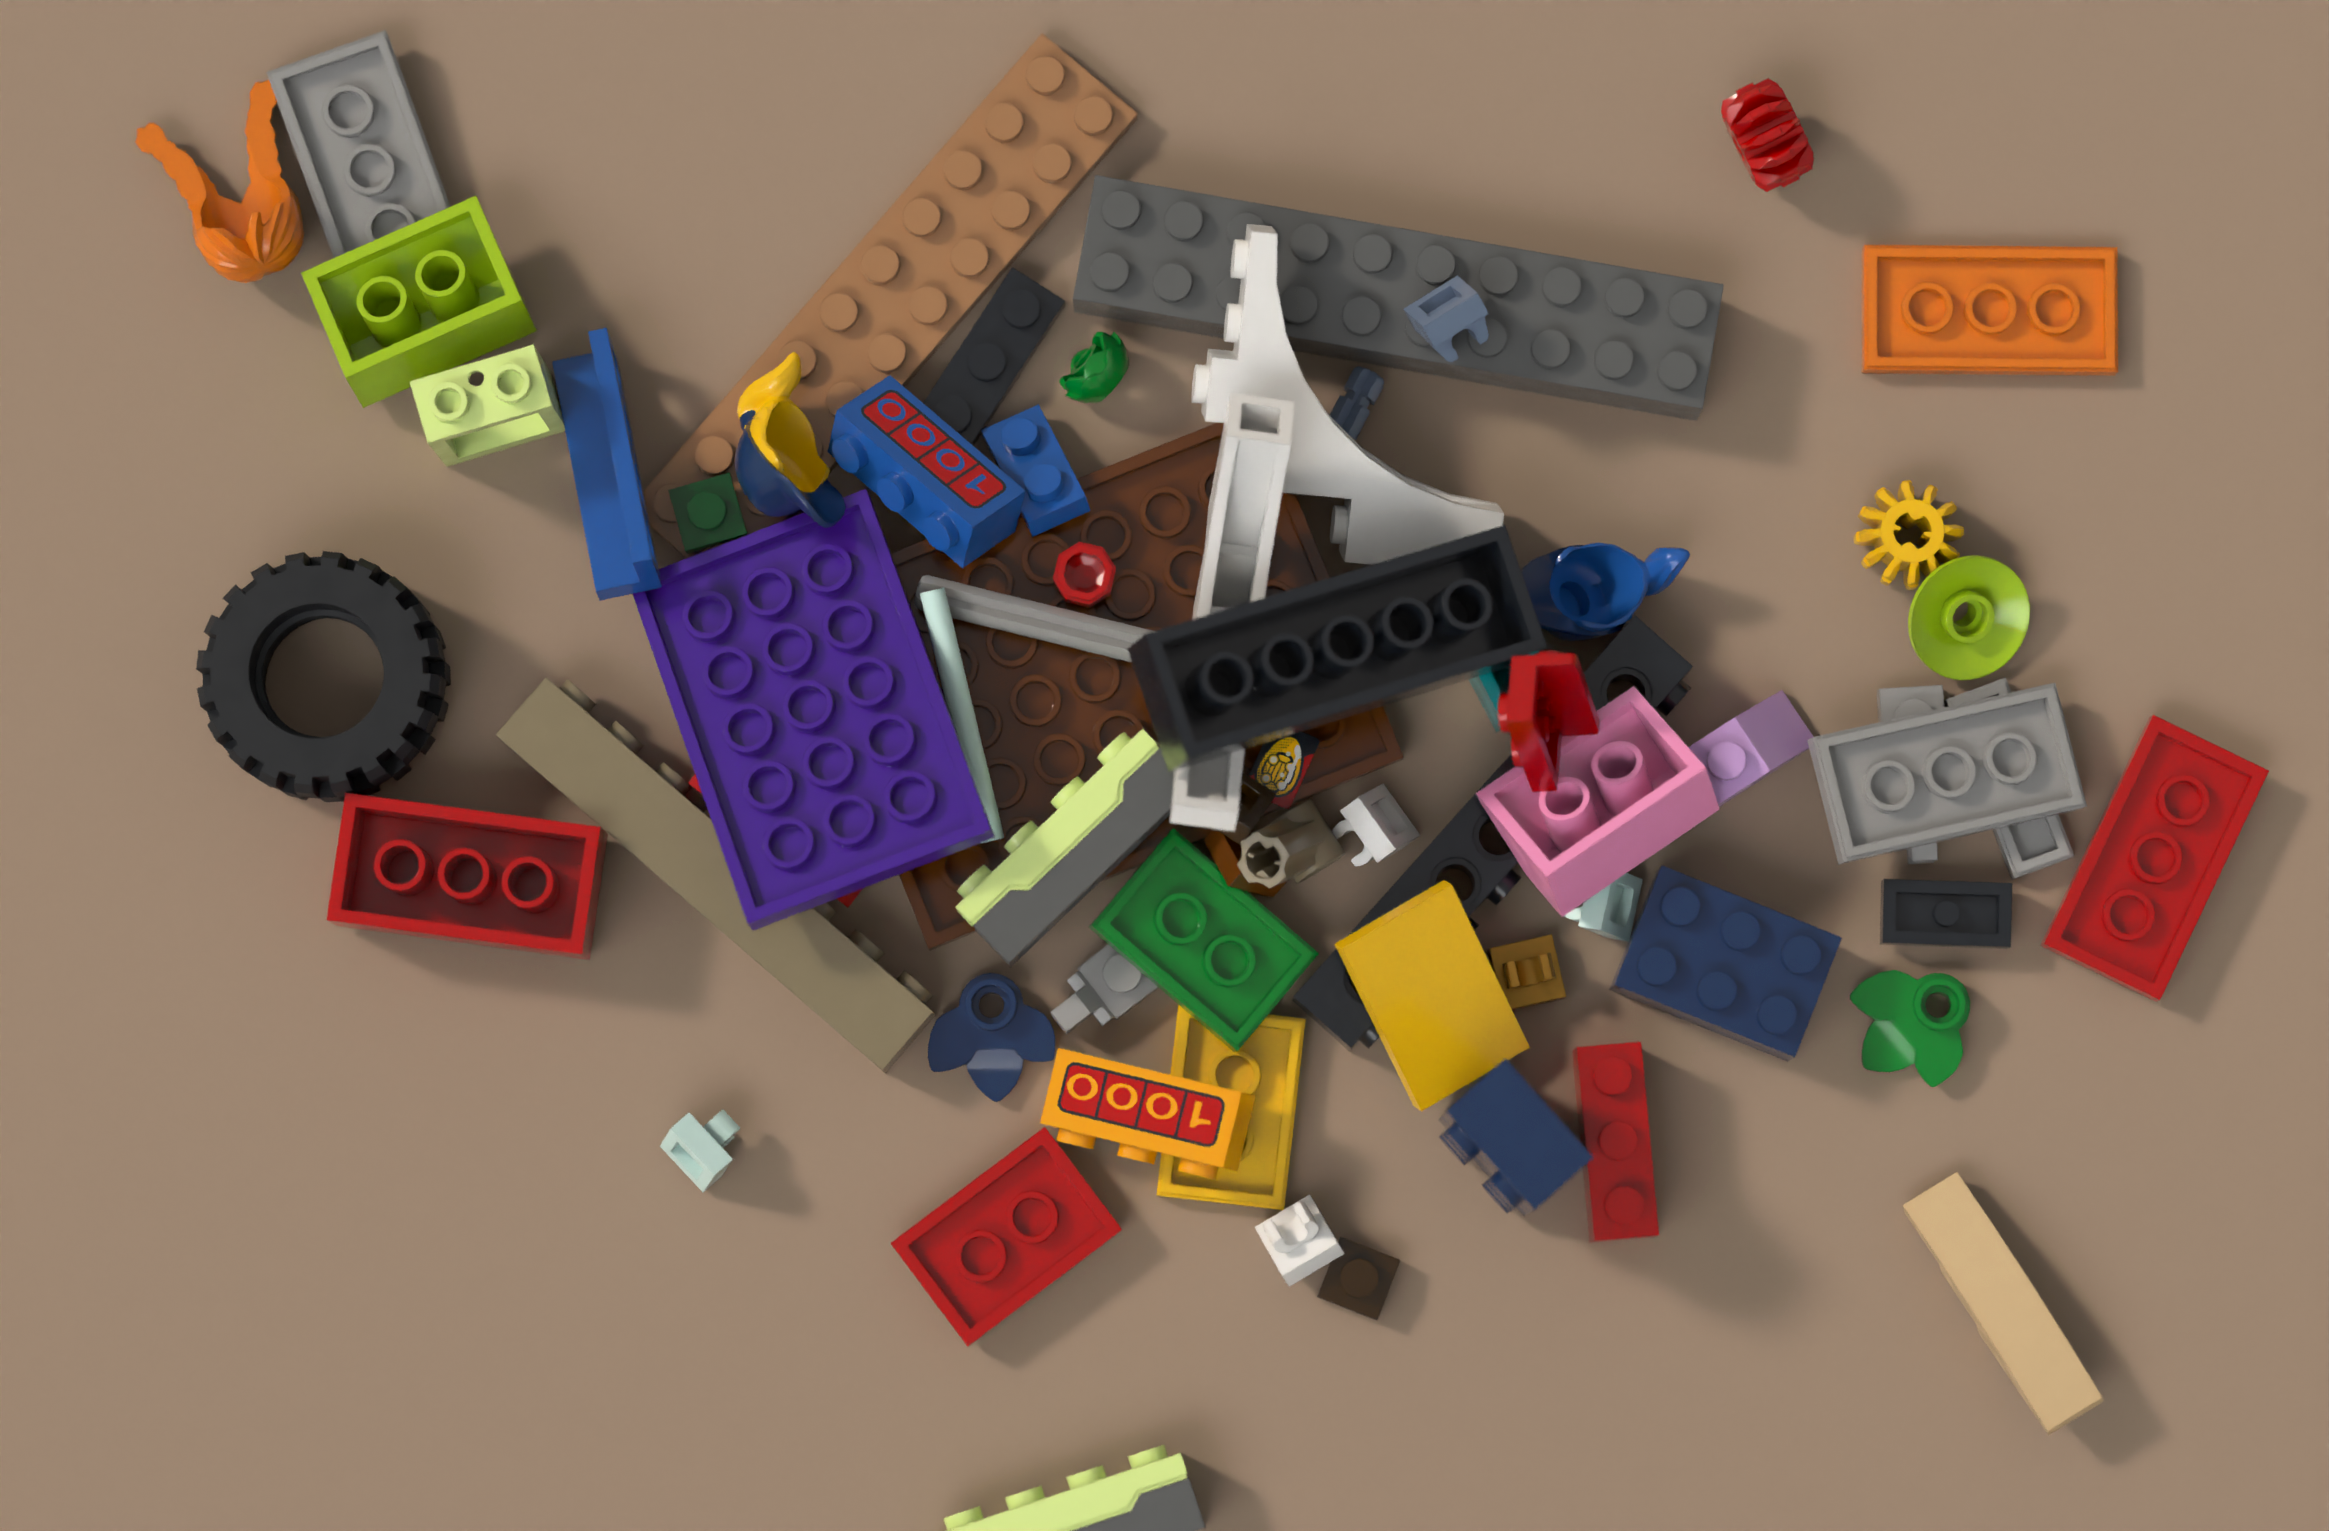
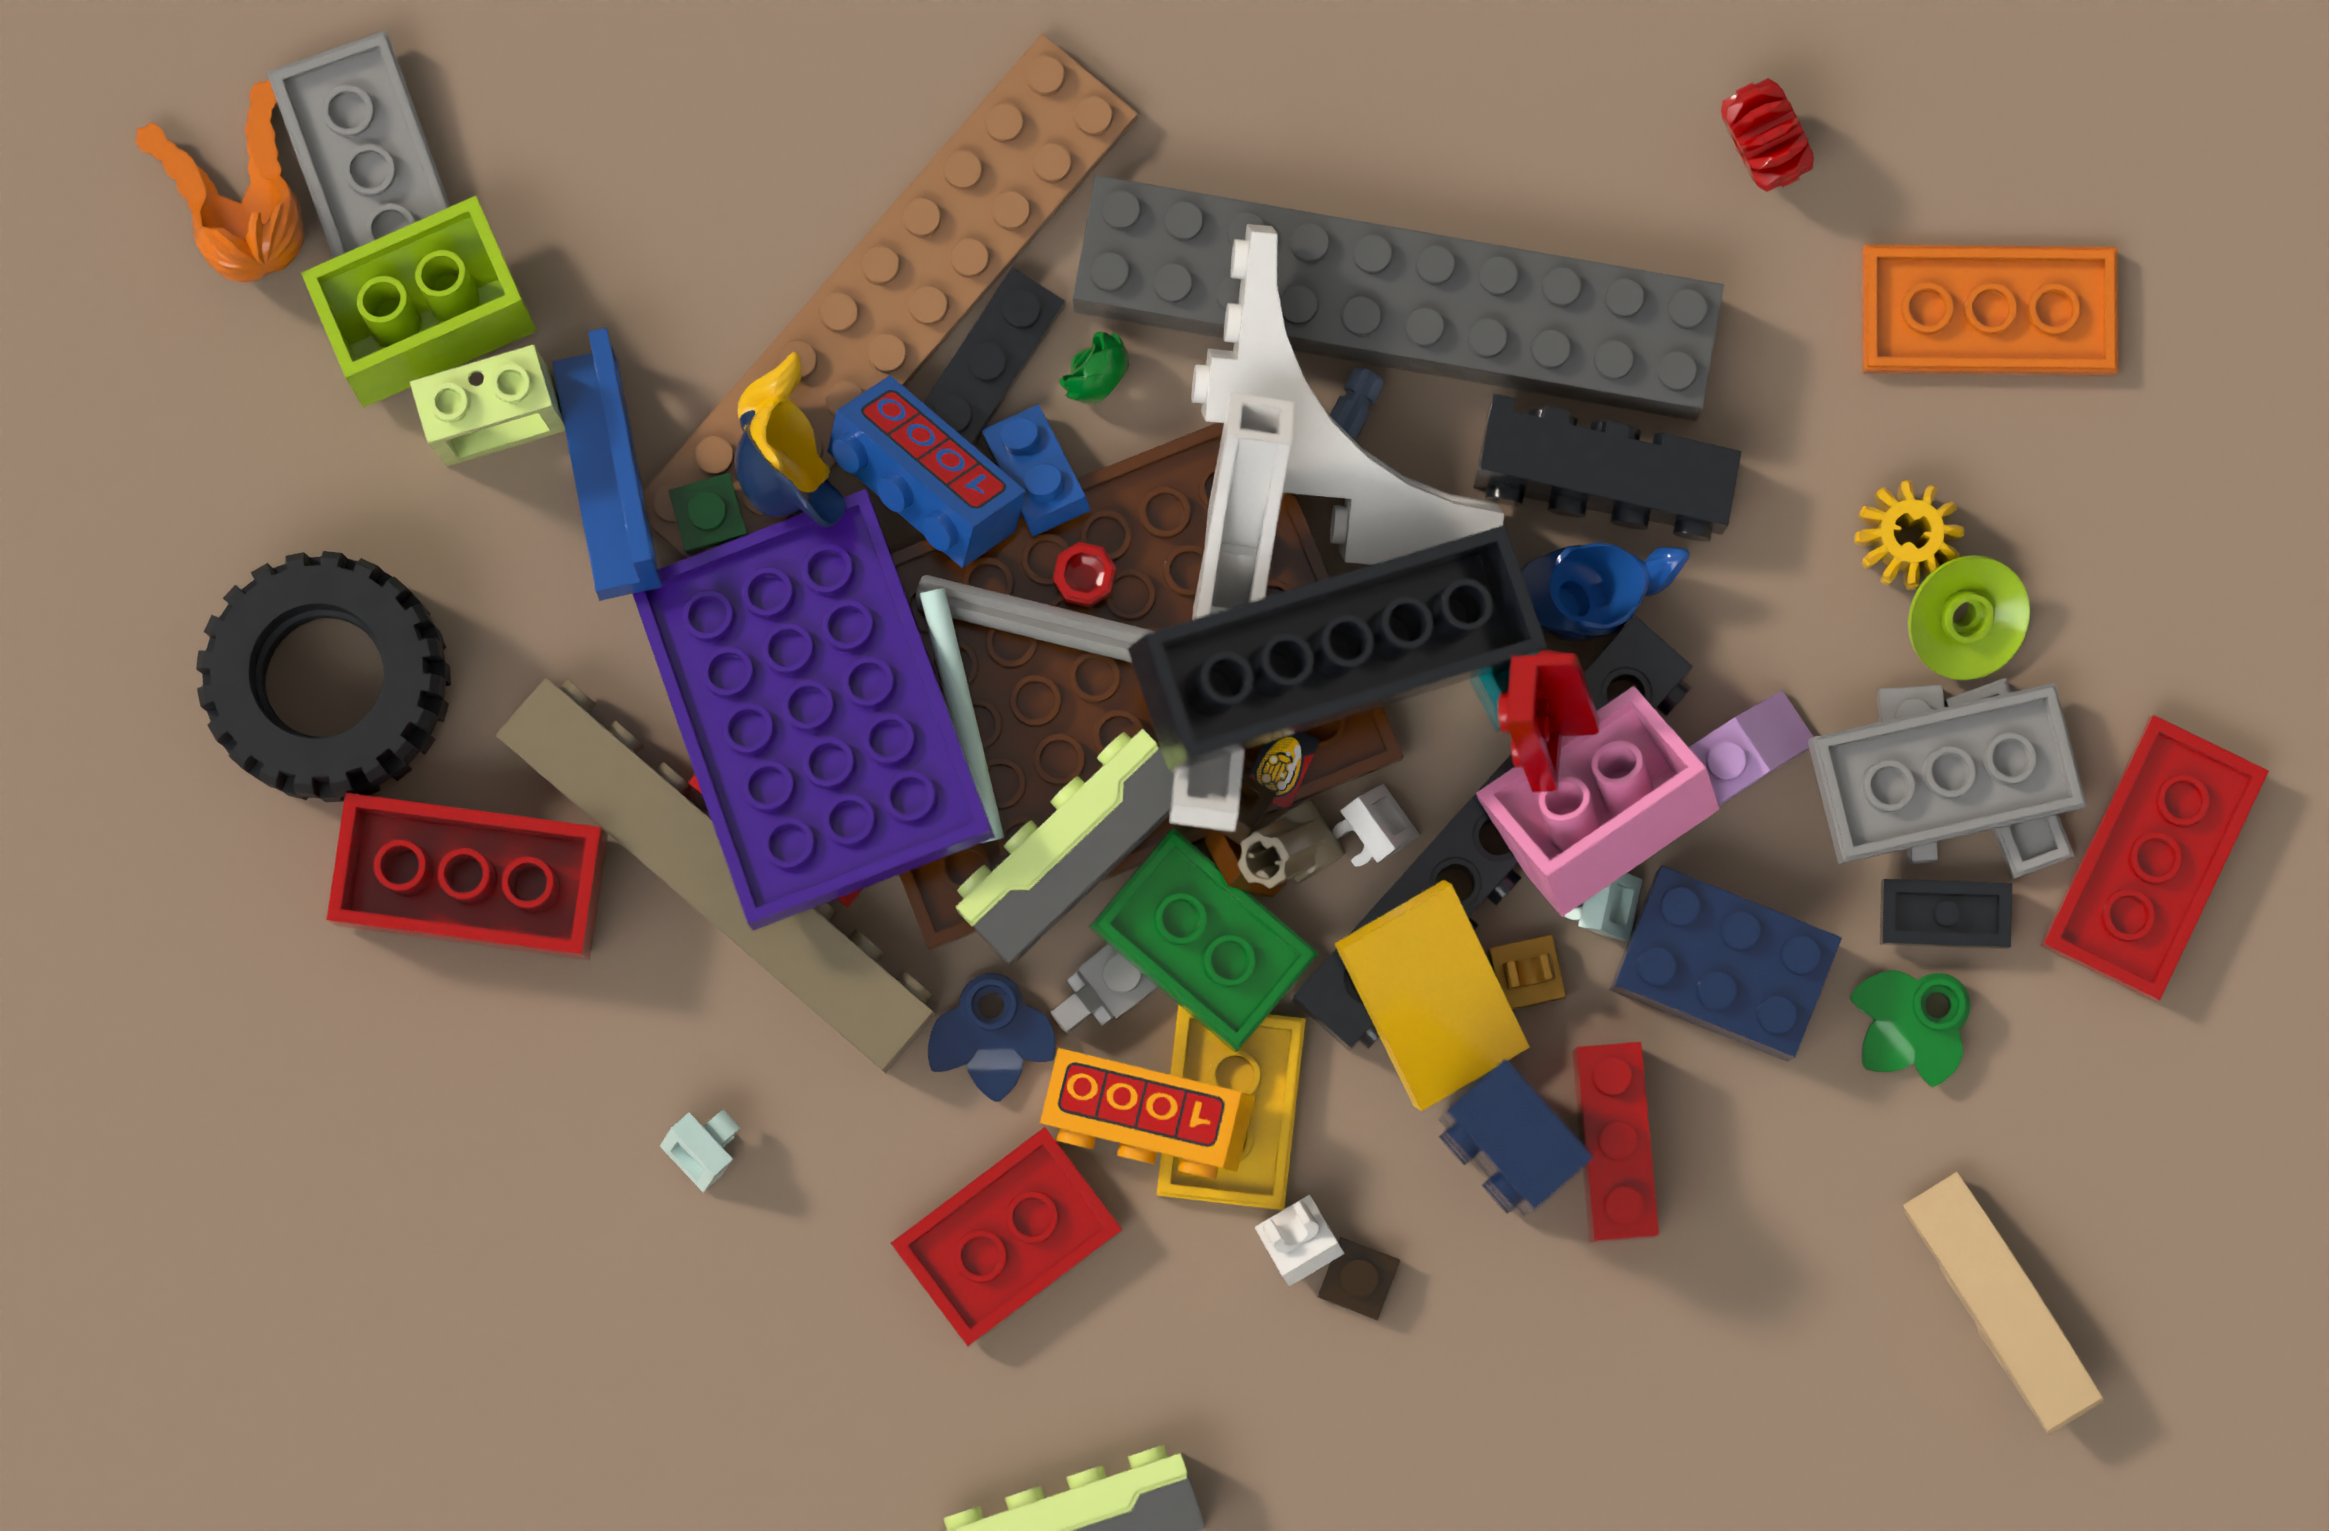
sand blue tile [1404,275,1489,362] -> none
none -> black wedge [1473,393,1742,541]

